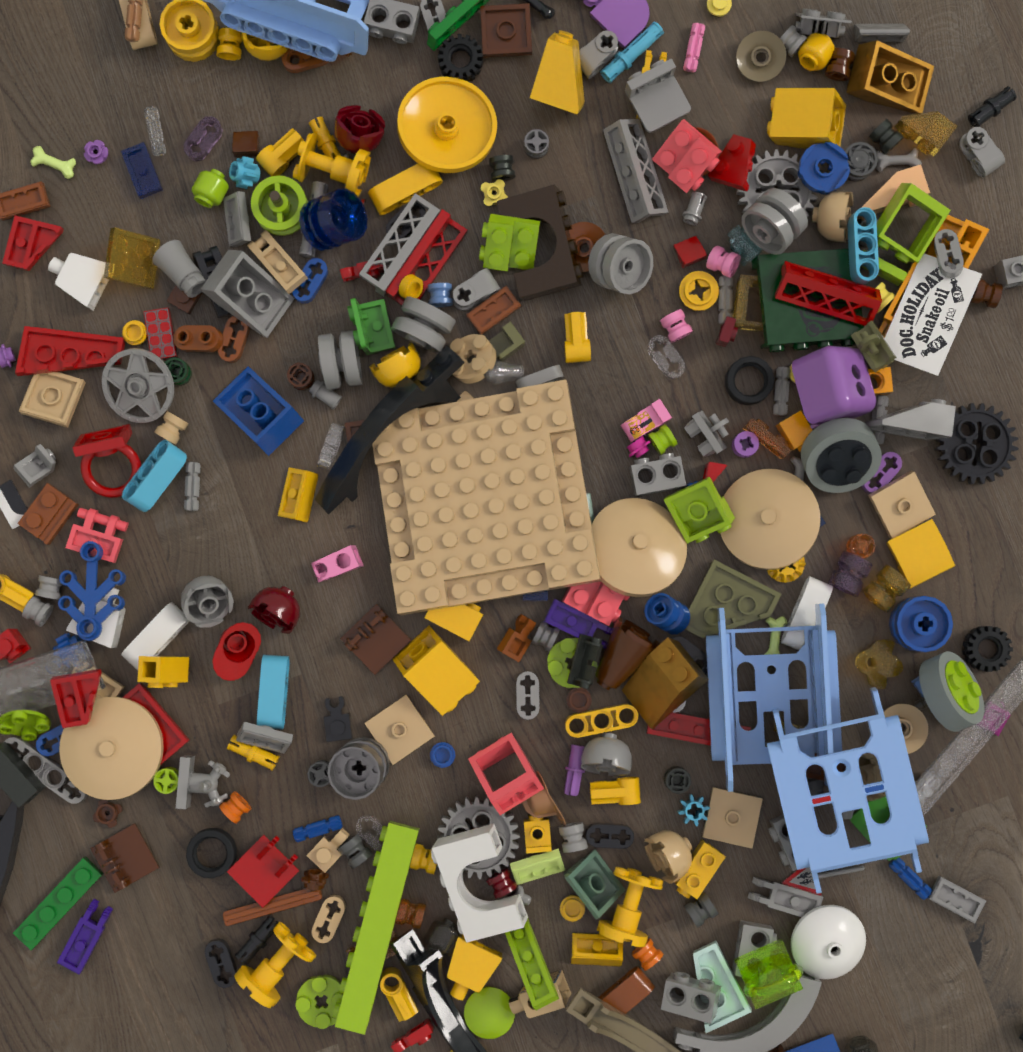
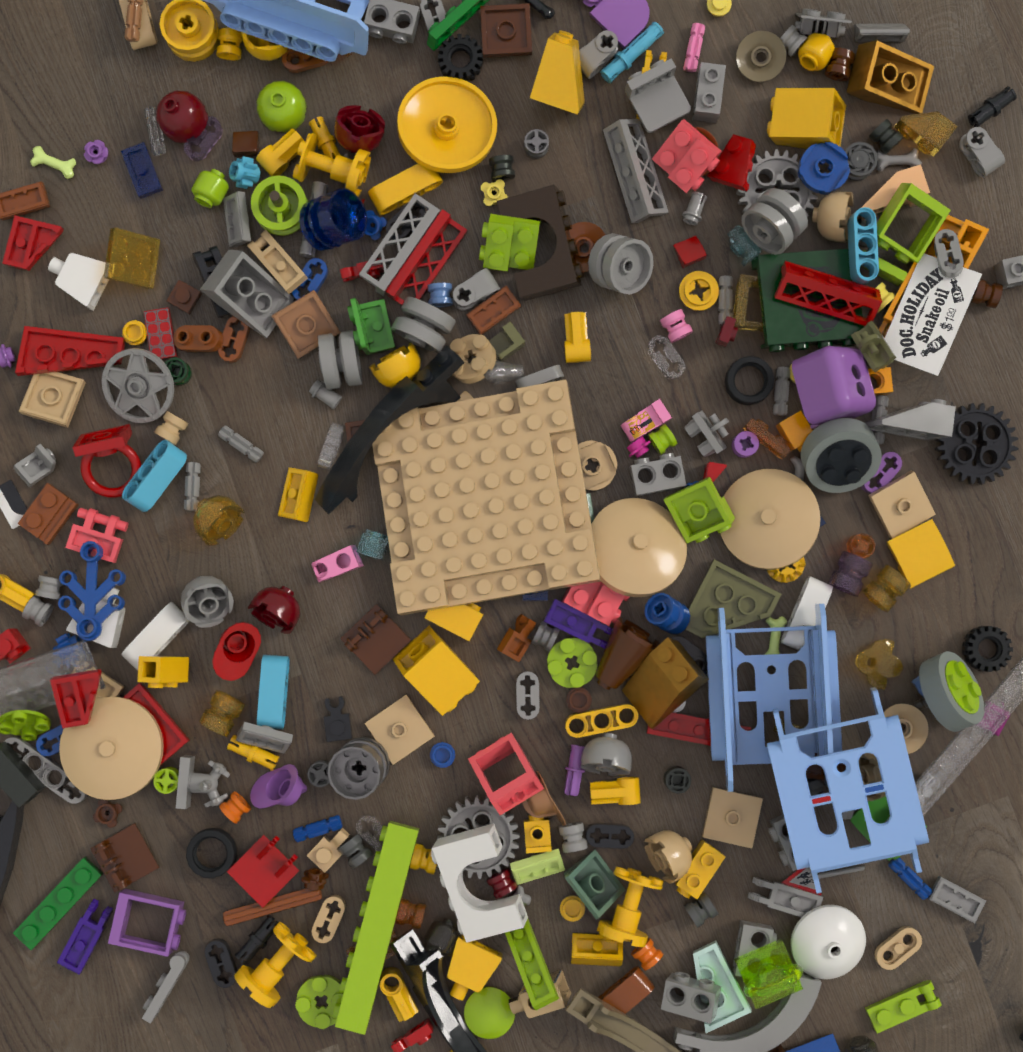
light grey plant [152,240,206,298] -> none
blue slope [213,366,304,456] -> none
reddish brown wheel [287,362,315,391] -> none
yellow tile [399,274,423,299] -> none
pearl dark grey hinge [567,634,603,689] -> none
medium azure gear [677,794,710,826] -> none
bright pink wheel [706,245,741,278] -> none
blue wheel [889,596,953,652] -> none
none -> medium lavender window [108,889,186,957]
none -> light grey plate [142,950,190,1024]
none -> dark red cylinder [156,90,208,143]
none -> clear yellow cylinder [193,495,244,546]
none -> clear yellow wheel [199,690,245,737]
none -> light grey axle [218,425,264,462]
none -> medium lavender piece [250,764,307,809]
none -> lime cylinder [257,81,307,133]
none -> medium nougat plate [271,290,341,359]
none -> clear light blue brick [356,529,389,561]
none -> blue plate [359,210,387,240]
none -> tan plate [578,440,617,491]
none -> light grey brick [692,62,726,123]
none -> lime plate [865,980,942,1034]
none -> tan plate [874,926,922,970]

